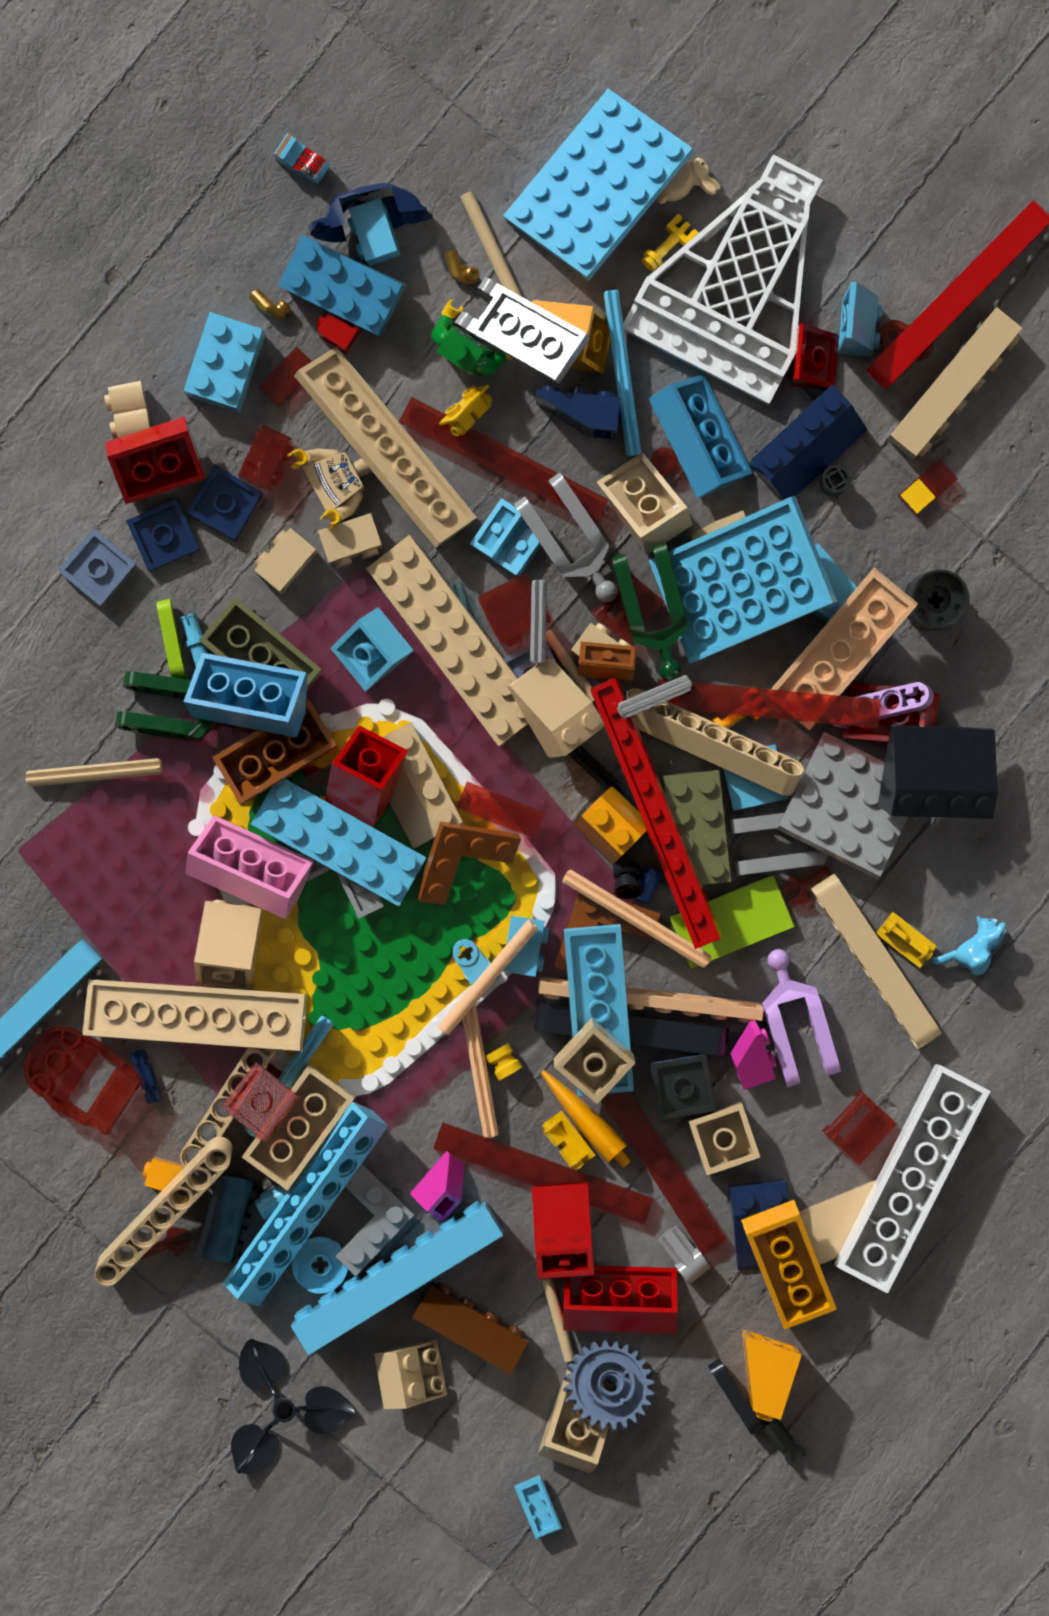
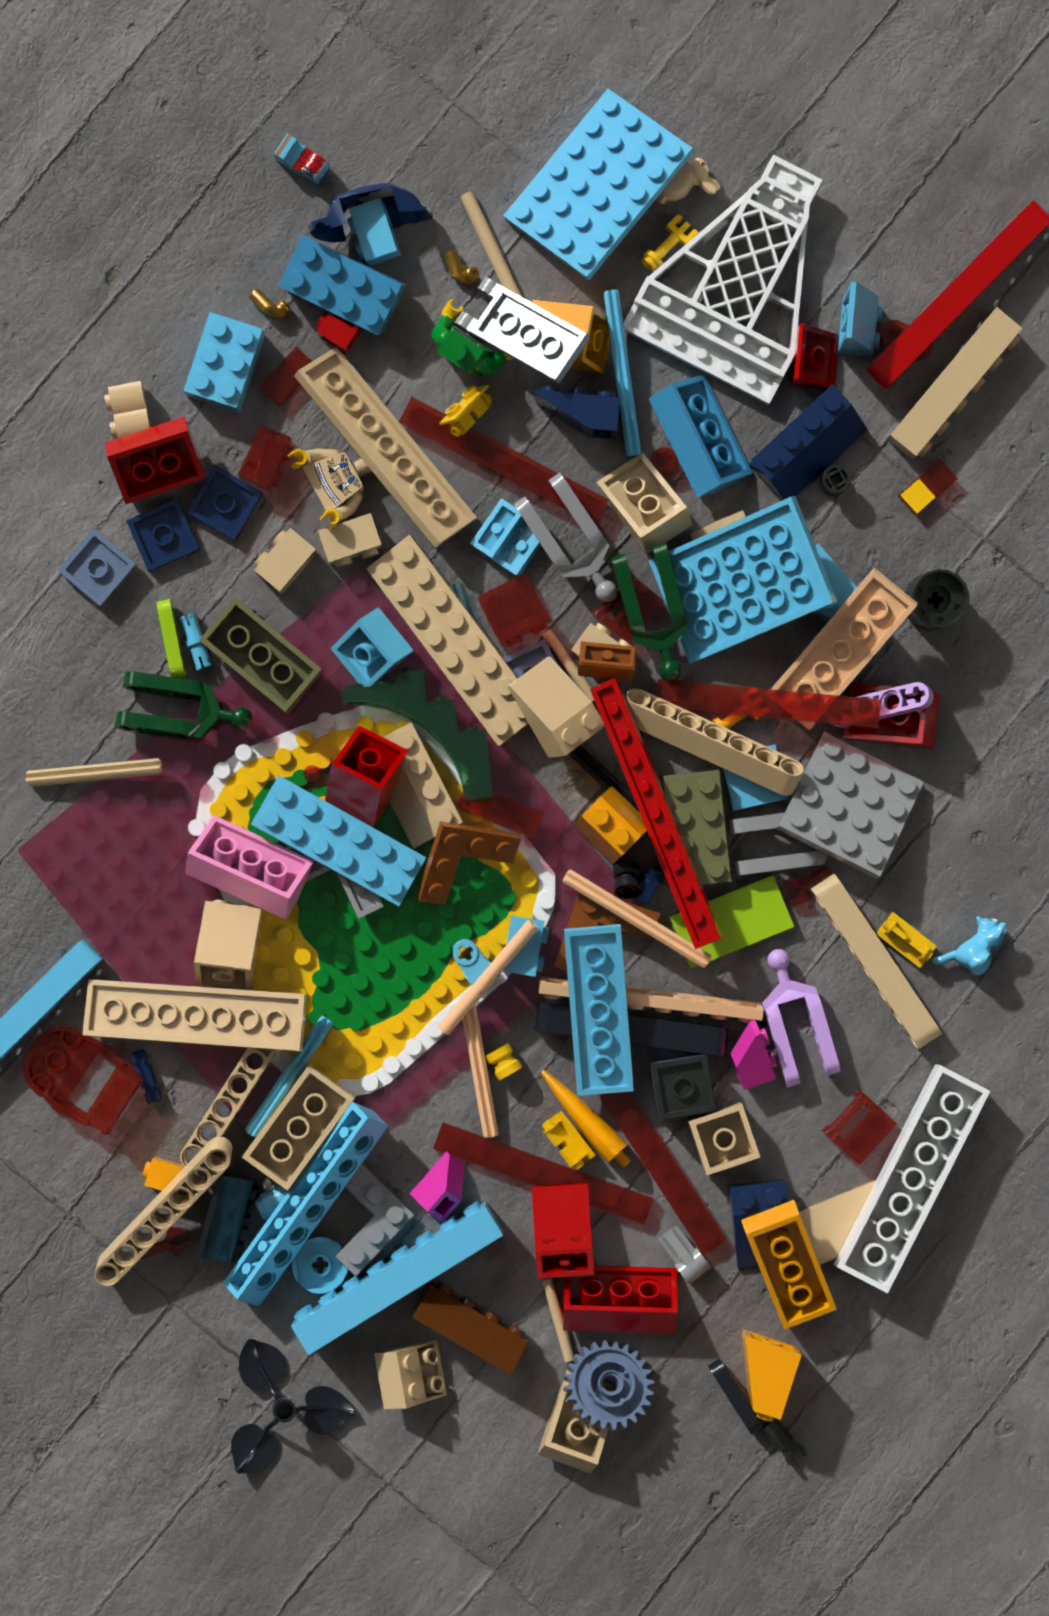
dark azure slope [184,653,307,737] -> none
dark orange slope [212,699,338,805] -> none
clear red tile [222,1062,301,1142] -> none
medium azure plate [514,1475,562,1539] -> none
light grey axle [530,580,547,664] -> none
tan brick [554,1018,635,1104] -> none
light grey axle [617,675,692,718] -> none
black slope [878,725,998,819] -> none
none -> clear green arch [340,667,494,804]

